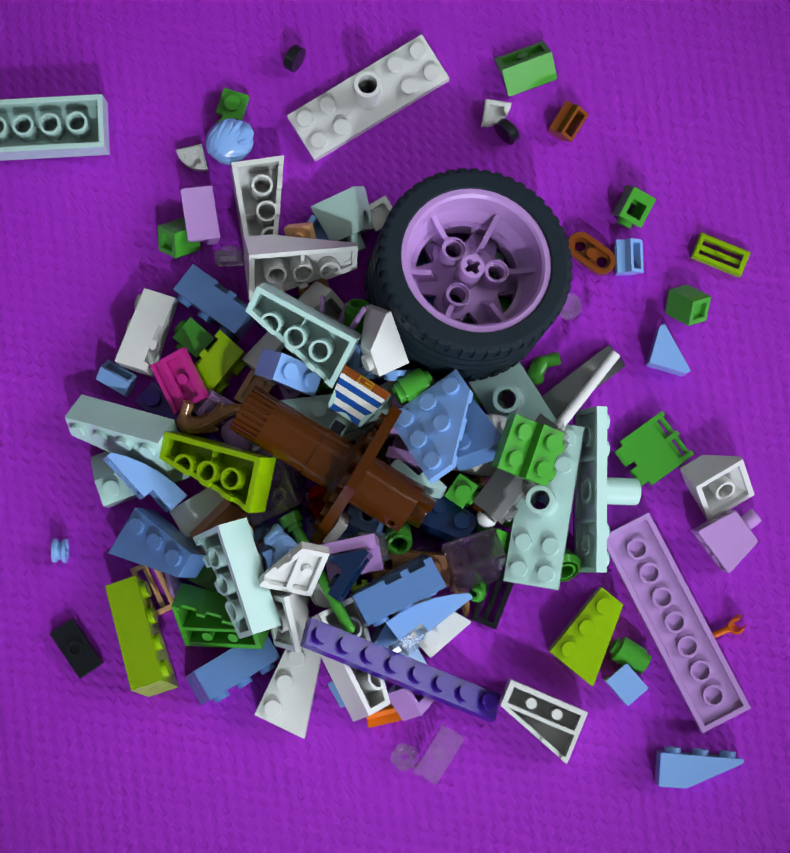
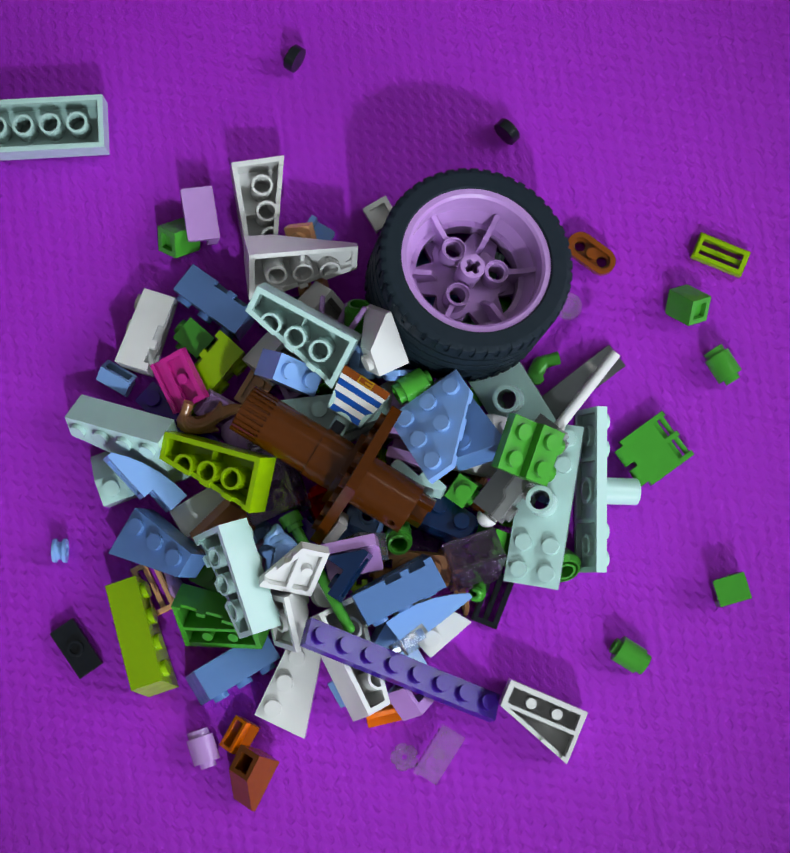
white tile [176,144,209,172] -> none
light blue hair [205,118,254,165] -> none
clear plate [214,246,244,266] -> none
bright green plate [215,88,250,124] -> none
white plate [287,34,450,162] -> none
light aqua torso [311,186,373,252] -> none
white tile [481,99,512,127] -> none
bright green panel [494,41,557,96] -> none
lime wedge [547,587,623,687] -> none
dark orange piece [548,100,589,142] -> none
light blue panel [603,664,648,706] -> none
lavender plate [607,513,751,733] -> none
bright green brick [612,185,656,229] -> none
light blue piece [614,238,644,276] -> none
light blue slope [645,324,691,377] -> none
light blue slope [655,746,744,789] -> none
white slope [680,455,755,521] -> none
lavender torso [691,509,761,573] -> none
orange hand [712,614,747,638] -> none
none -> lavender brick [186,727,220,770]
none -> orange piece [219,715,261,755]
none -> slope [229,744,279,812]
none -> bright green brick [704,344,742,386]
none -> bright green panel [712,572,752,607]

